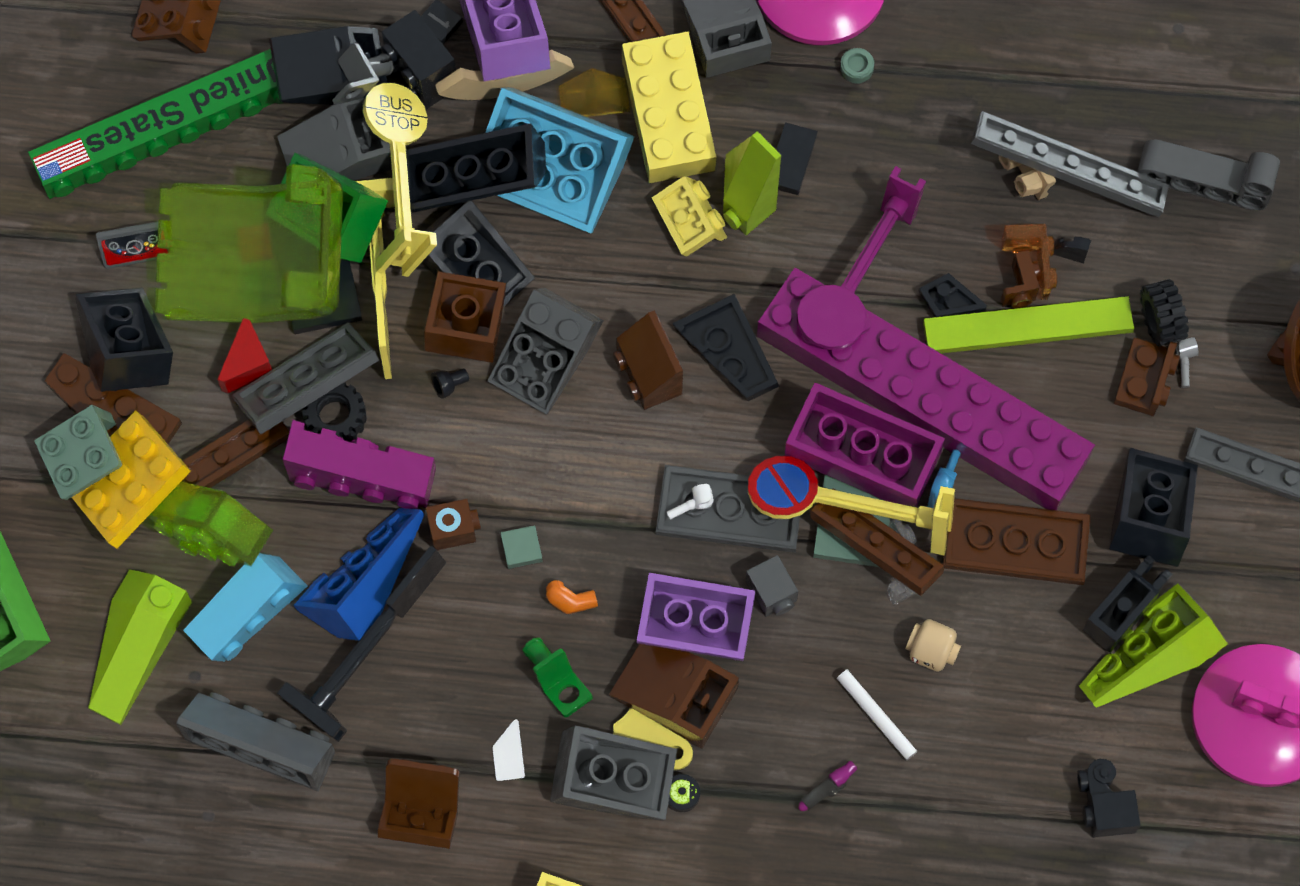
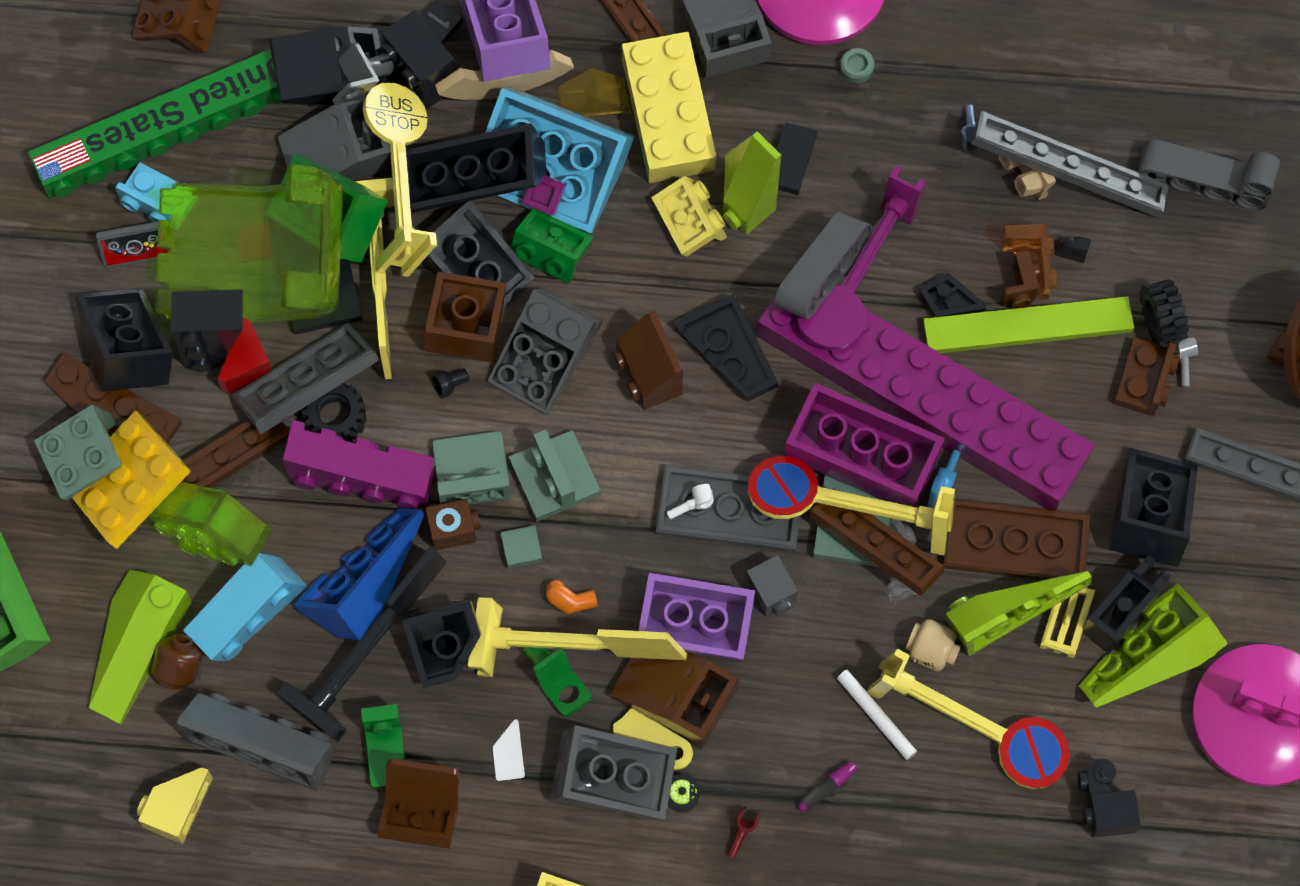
none -> medium azure bracket [115,162,199,231]
none -> light yellow slope [137,767,213,844]
none -> reddish brown head [151,634,202,690]
none -> black wedge [171,289,243,372]
none -> green bracket [361,704,405,789]
none -> black slope [402,600,481,688]
none -> sand green bracket [433,431,511,505]
none -> light yellow piece [468,597,687,677]
none -> sand green bracket [509,429,601,522]
none -> green bracket [511,208,594,283]
none -> magenta tile [522,174,567,216]
none -> dark red hand [727,806,760,859]
none -> dark grey beam [775,211,872,320]
none -> piece [867,649,1070,789]
none -> lime wedge [945,571,1092,656]
none -> sand blue hand [961,105,980,150]
none -> light yellow tile [1039,588,1095,659]

